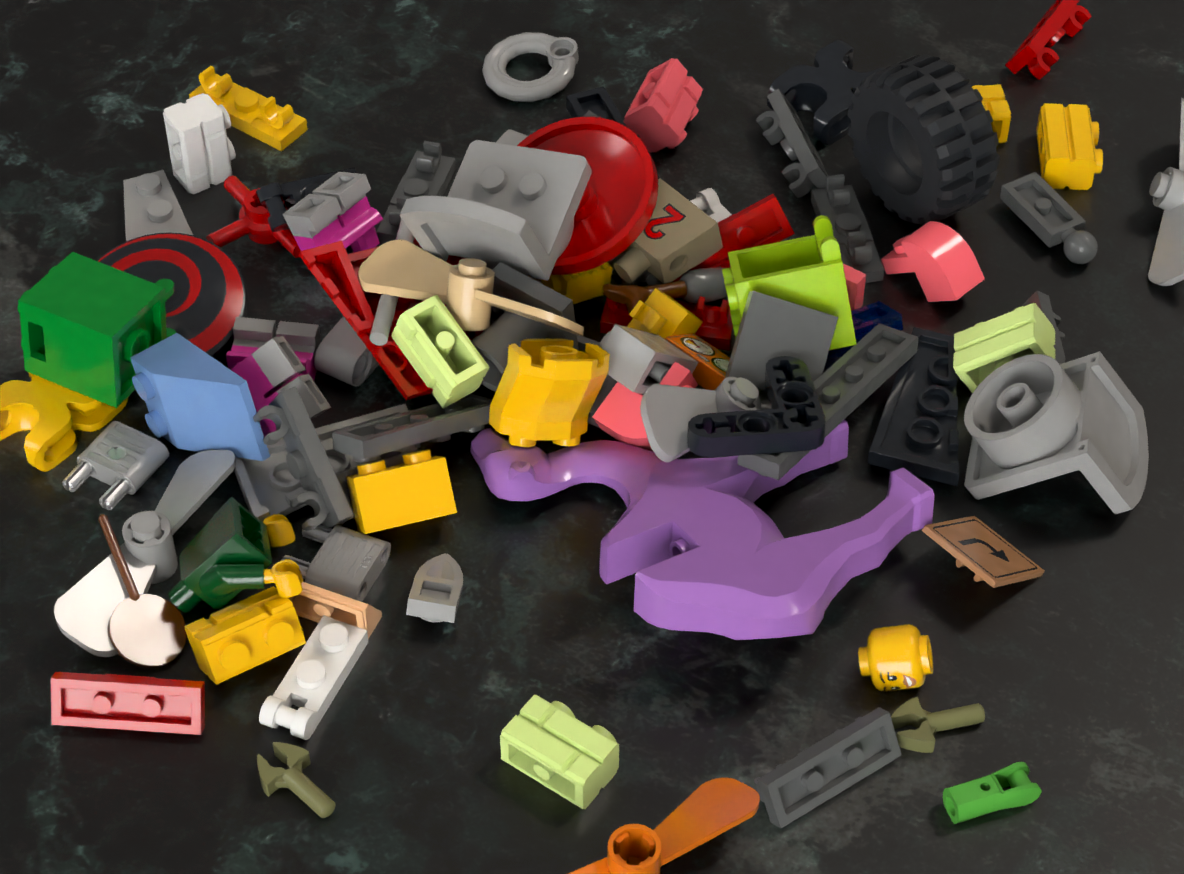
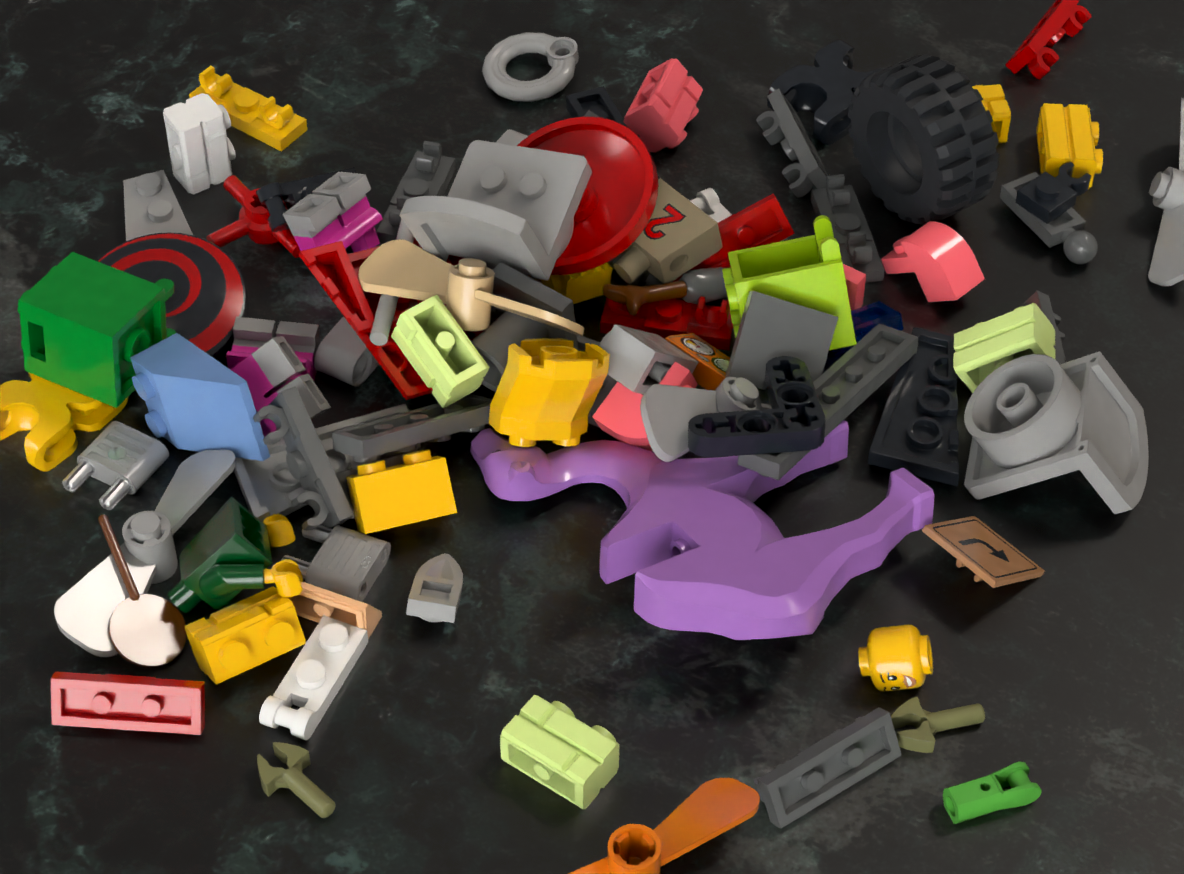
yellow brick [627,288,703,339] -> none
none -> black plate [1015,162,1091,224]

